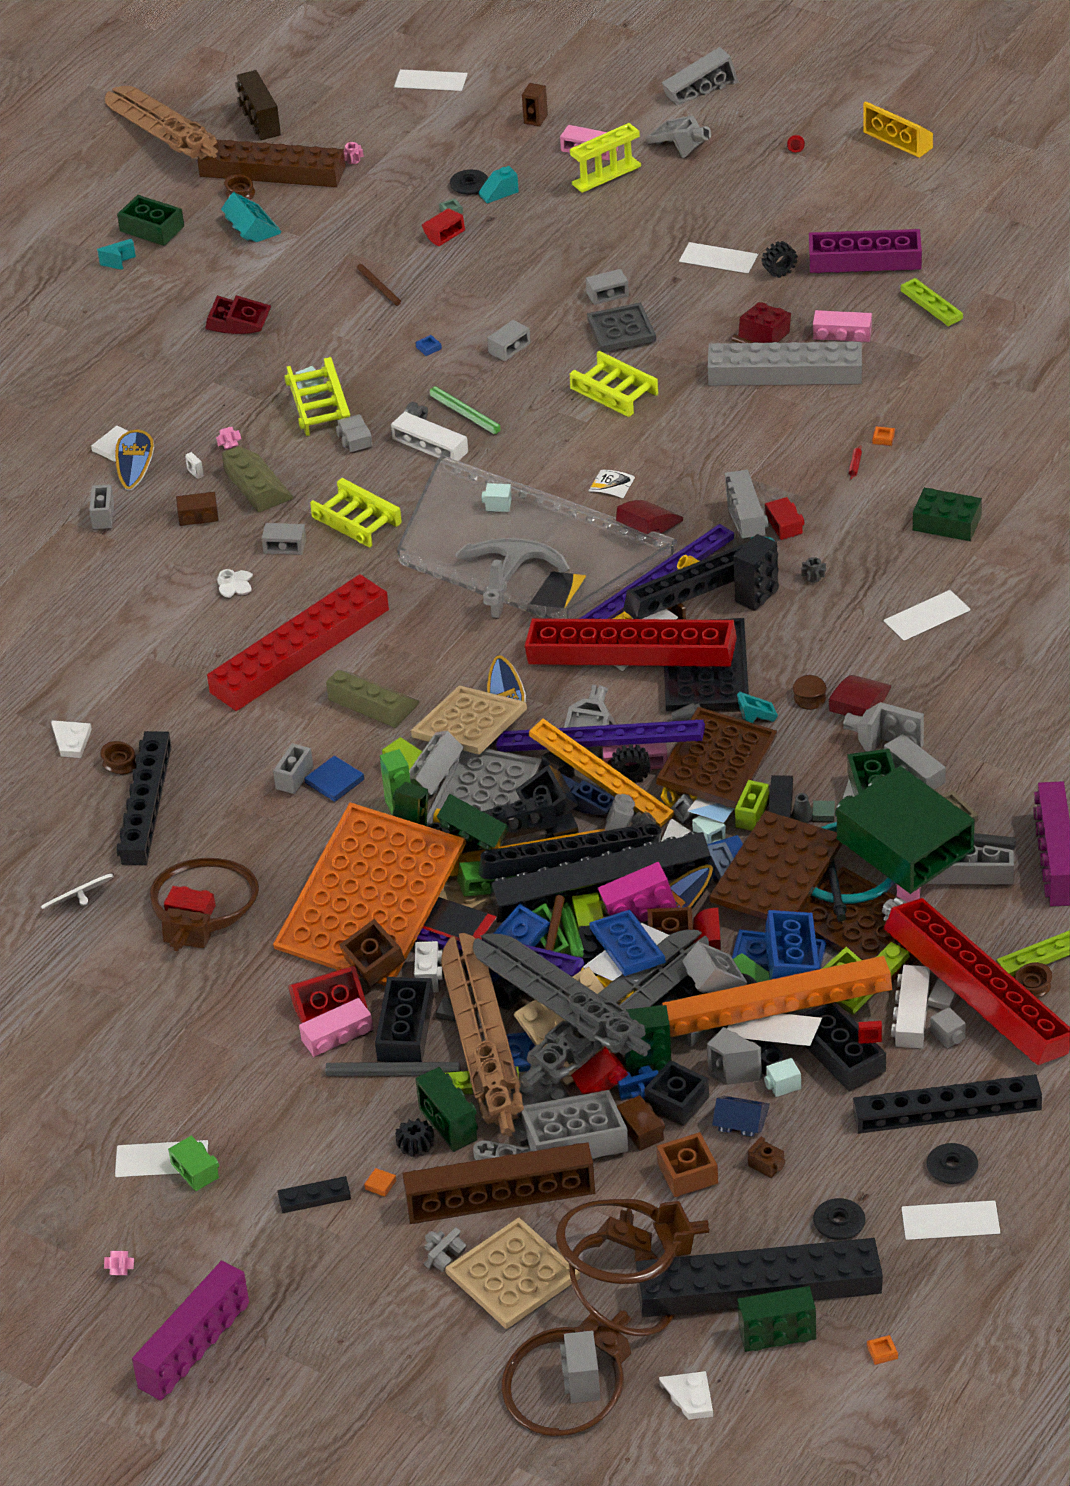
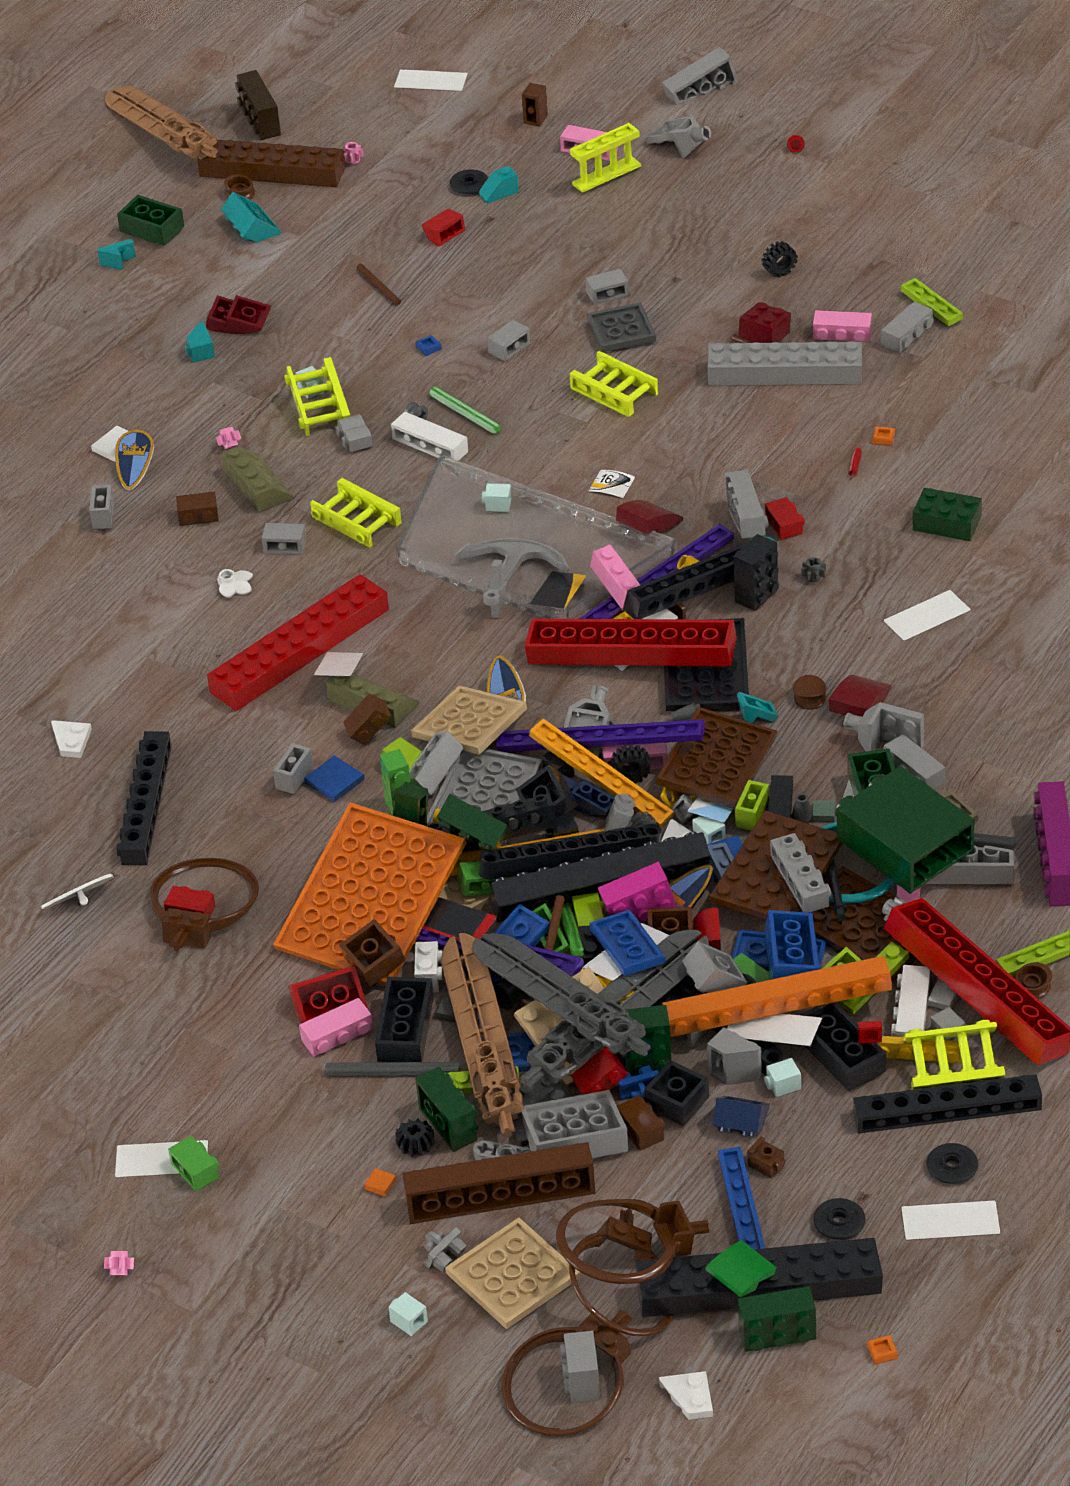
reddish brown piece [100,741,137,774] -> none
magenta brick [132,1260,249,1401] -> none
white tile [185,452,204,479] -> none
black plate [277,1176,351,1214] -> none
sand green tile [439,198,463,213] -> none
dark orange brick [656,1132,718,1197] -> none
white sticker [679,242,758,273] -> none
magenta brick [809,229,922,273] -> none
yellow slope [863,101,933,158] -> none
none -> teal slope [185,321,215,363]
none -> white sticker [314,652,363,676]
none -> reddish brown brick [343,693,391,745]
none -> light aqua brick [389,1292,428,1336]
none -> bright pink brick [590,545,640,610]
none -> green slope [705,1240,777,1297]
none -> blue plate [718,1147,765,1249]
none -> light grey brick [770,833,831,913]
none -> yellow plate [876,1036,962,1063]
none -> light grey brick [881,302,933,353]
none -> neon yellow fence [903,1020,1005,1090]

